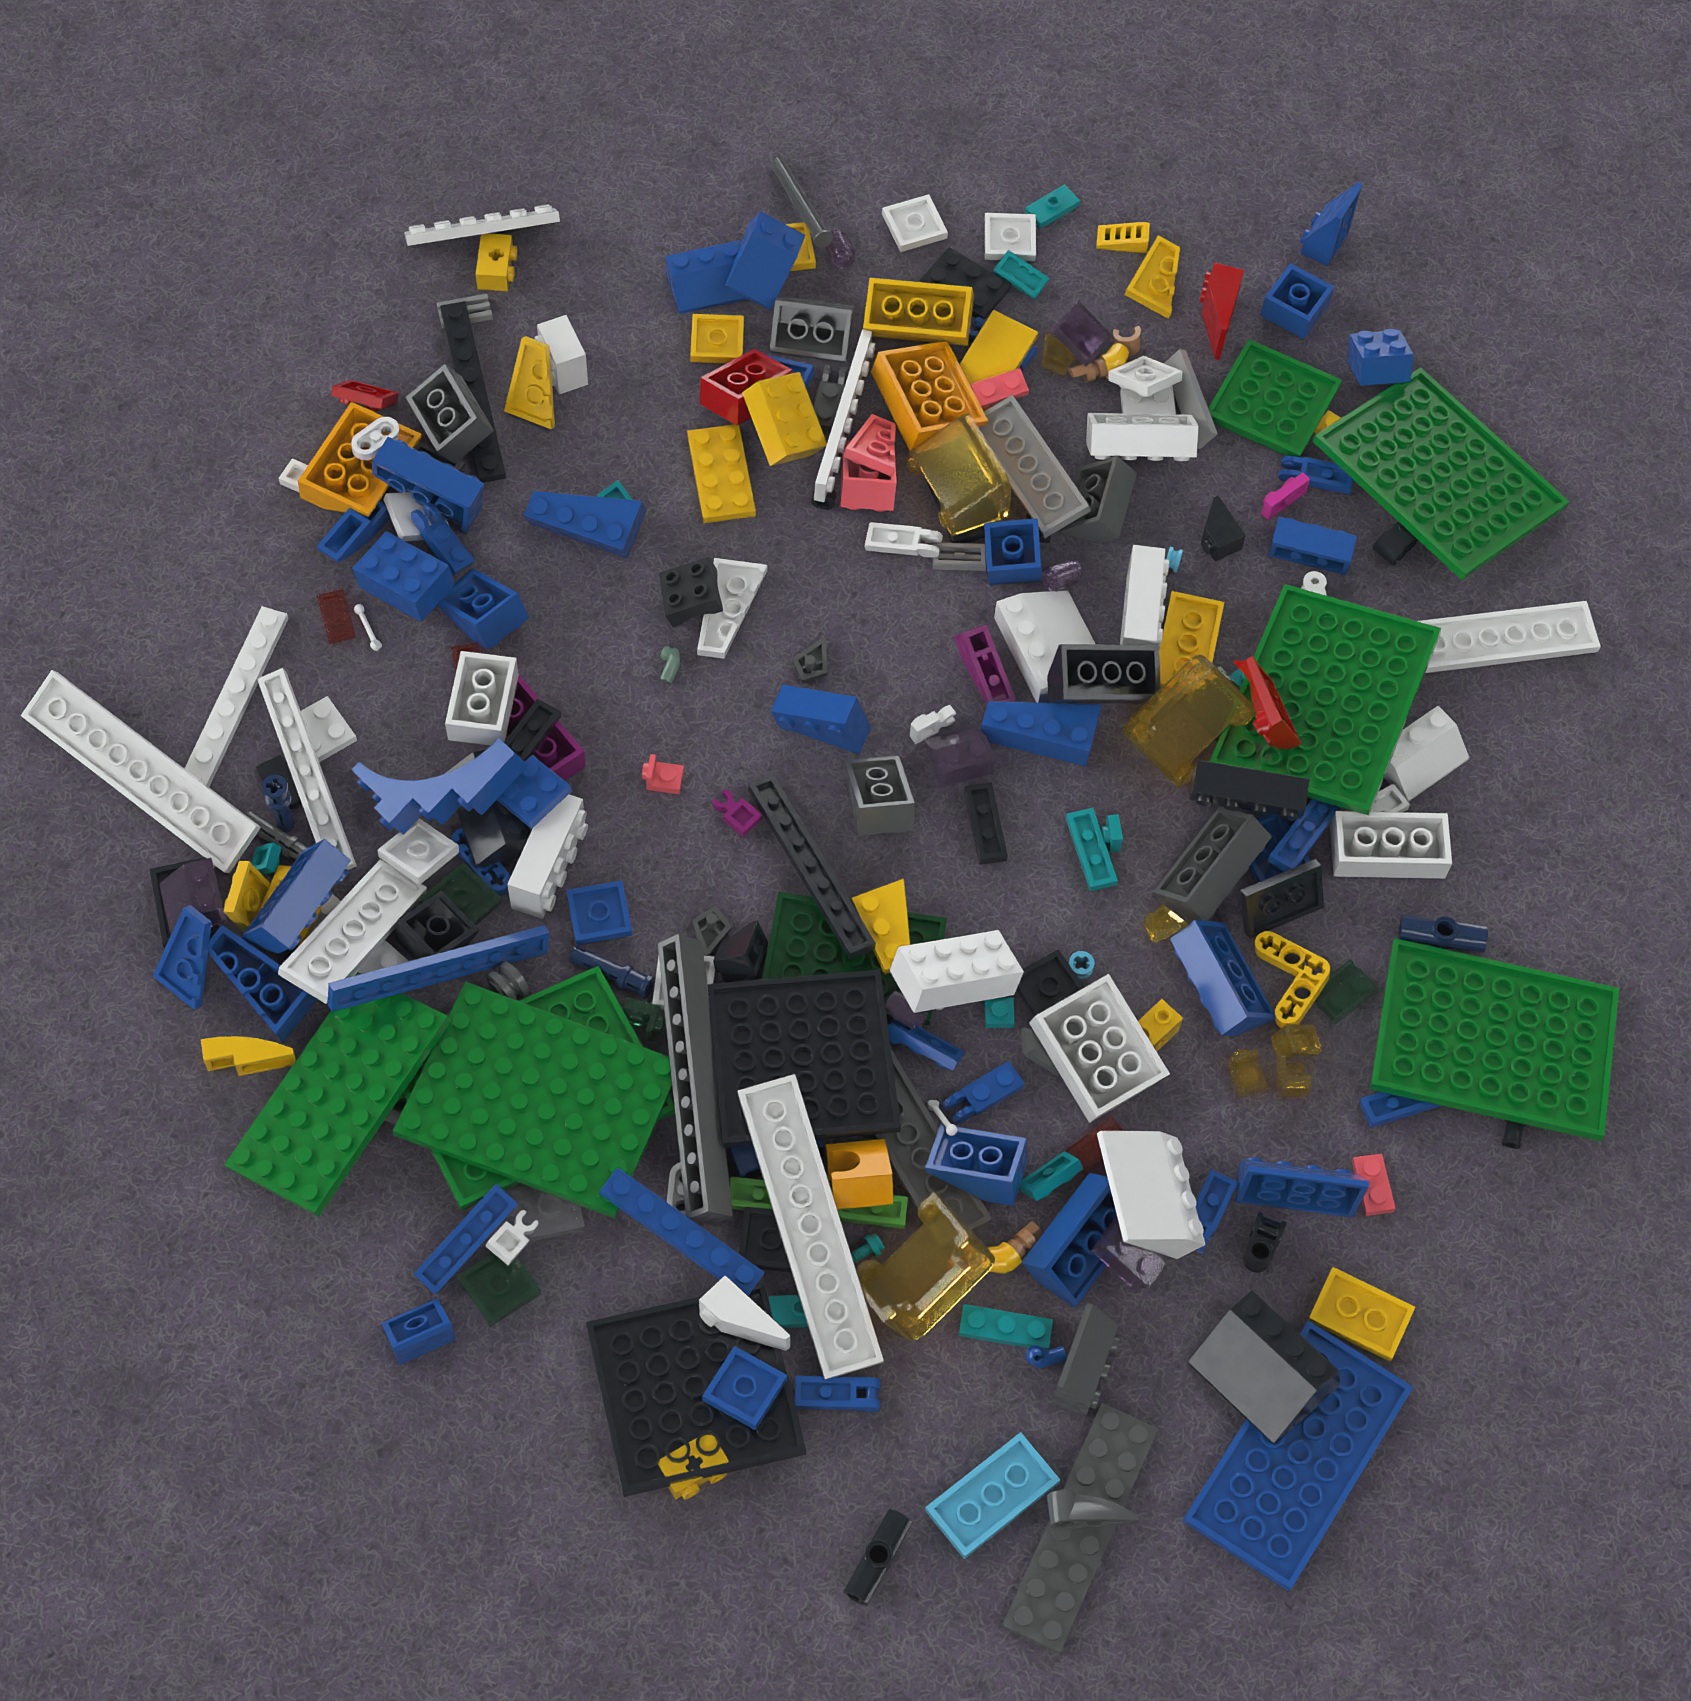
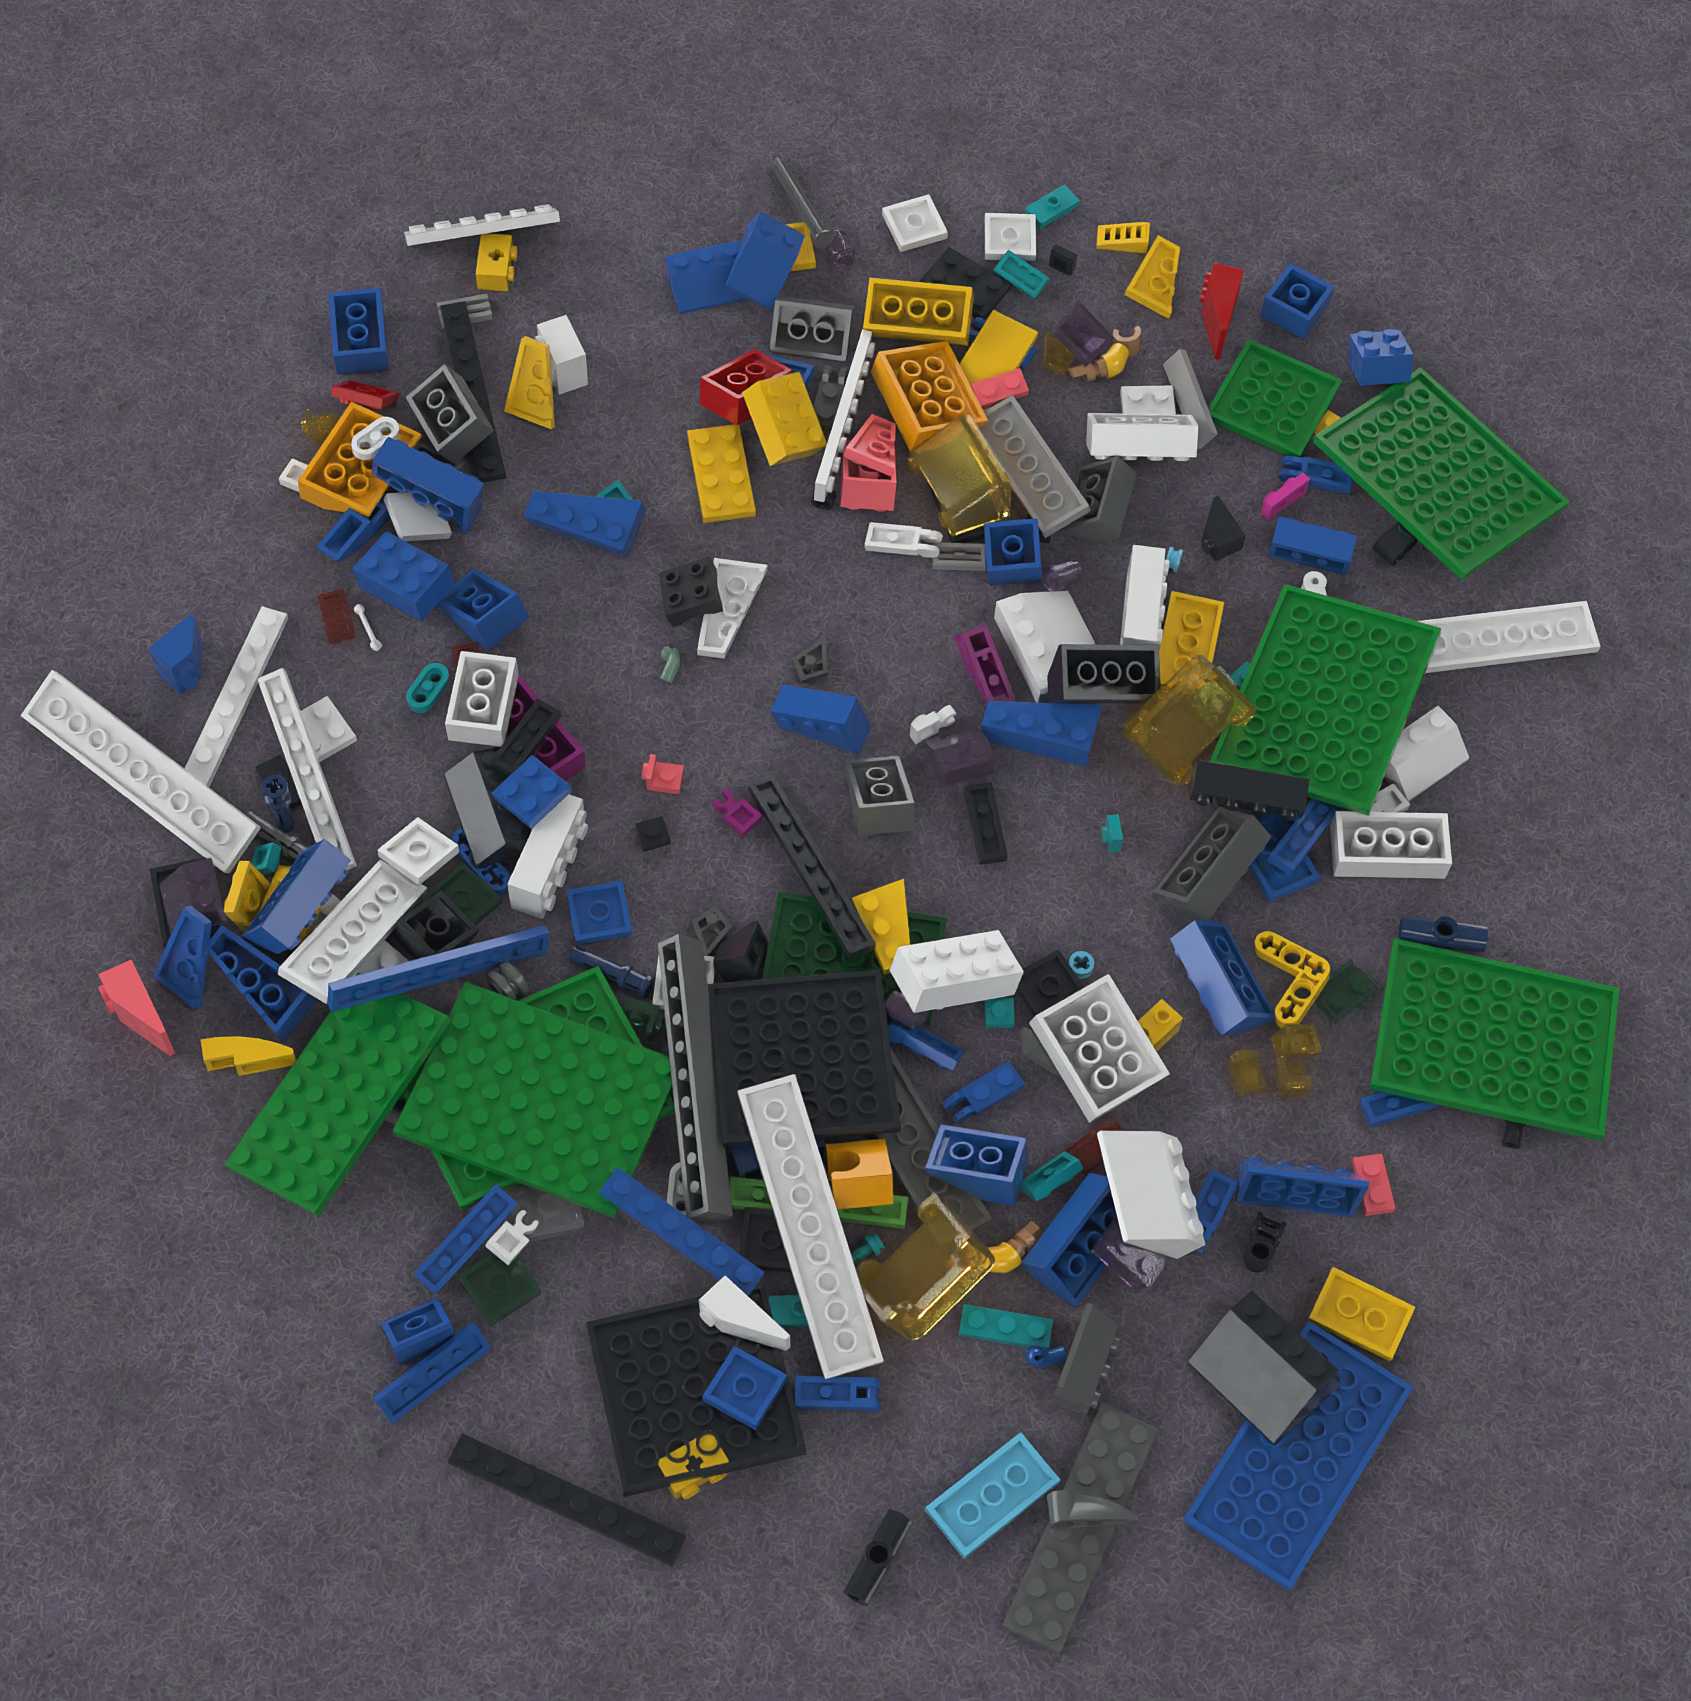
arch [352,738,529,835] -> none
blue hinge [410,503,475,576] -> none
yellow plate [690,314,744,363] -> none
white hinge [927,1100,957,1136] -> none
teal plate [1065,808,1118,892] -> none
white plate [1108,356,1182,397] -> none
clear yellow piece [1143,904,1188,943] -> none
red slope [1233,656,1302,750] -> none
black plate [1240,859,1324,938] -> none
blue slope [1300,182,1363,266] -> none
none -> coral slope [98,960,175,1056]
none -> blue slope [149,614,204,695]
none -> clear yellow bracket [301,409,339,445]
none -> blue brick [328,288,389,375]
none -> blue plate [373,1322,491,1424]
none -> teal plate [406,663,450,713]
none -> black plate [448,1433,686,1567]
none -> black plate [636,816,671,852]
none -> black tile [1049,244,1078,276]

